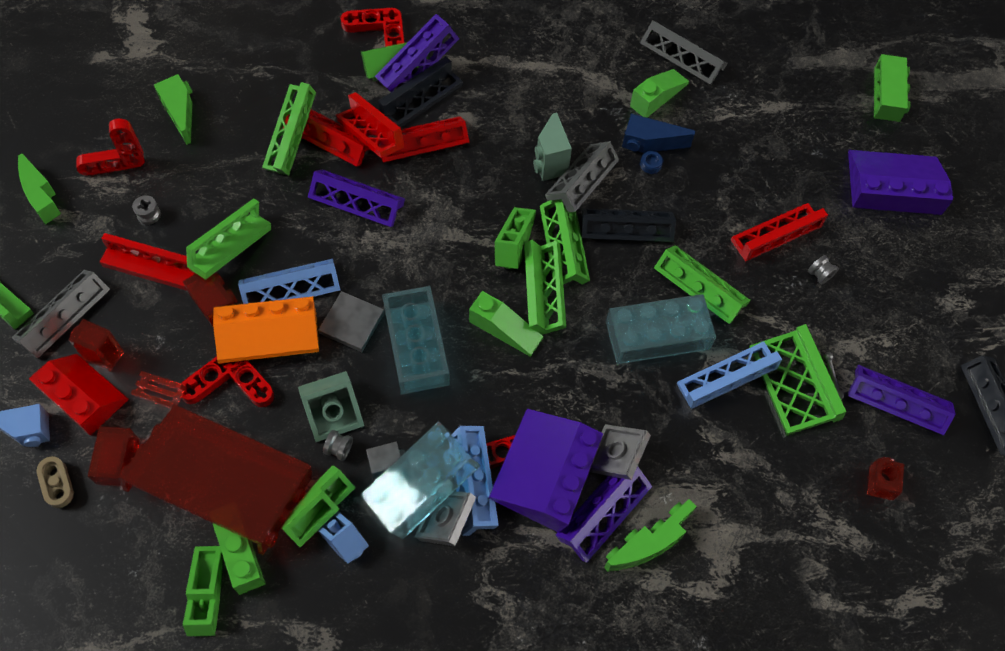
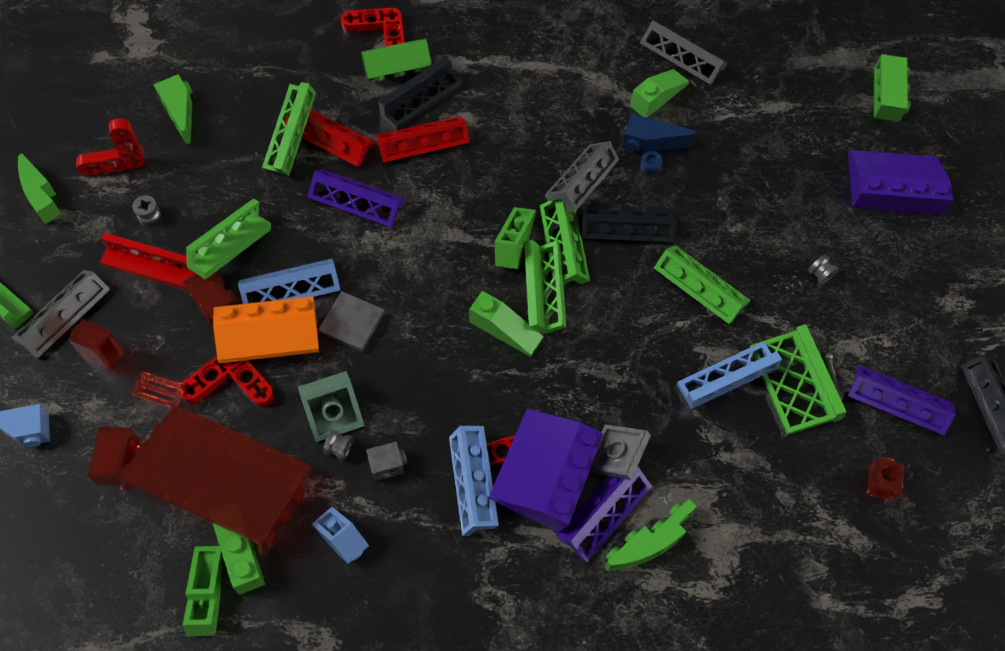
red slope [29,354,129,436] -> none
dark tan plate [37,456,74,508] -> none
bright green slope [282,465,356,547] -> none
red fence [336,92,404,158] -> none
clear light blue brick [361,421,480,539] -> none
dark purple fence [375,14,459,93] -> none
clear light blue brick [382,286,450,395] -> none
flat silver tile [415,490,476,546] -> none
sand green slope [533,113,572,181] -> none
clear light blue brick [606,294,716,364] -> none
red fence [731,203,828,262] -> none

